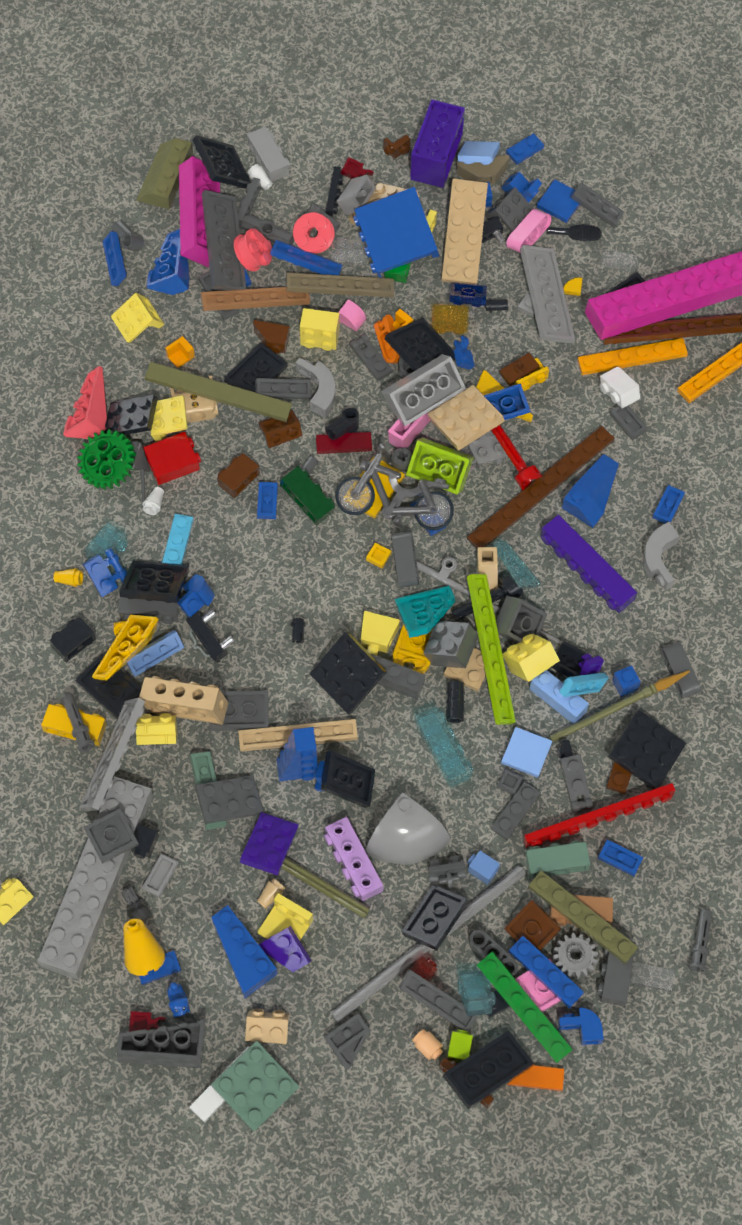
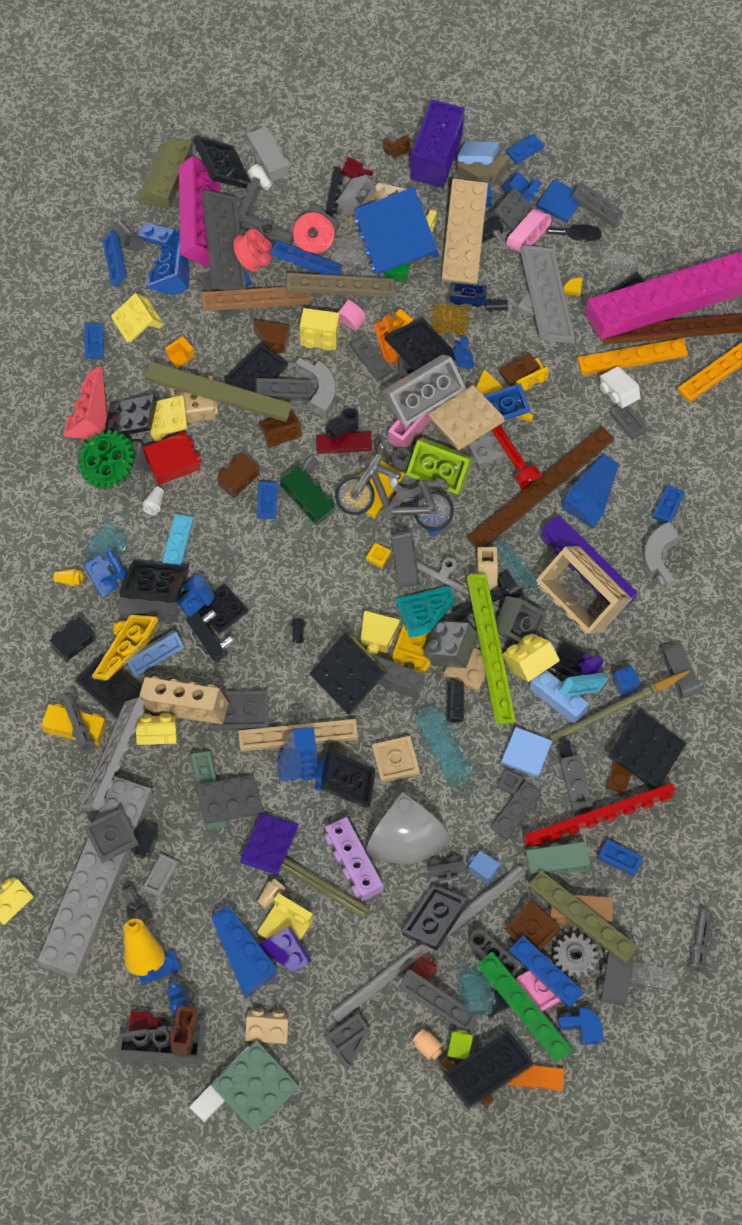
none -> blue plate [84,323,104,359]
none -> plate [137,222,176,247]
none -> copper brick [170,1006,198,1057]
none -> black tile [198,584,249,635]
none -> tan plate [372,736,420,783]
none -> tan hose [536,546,632,634]

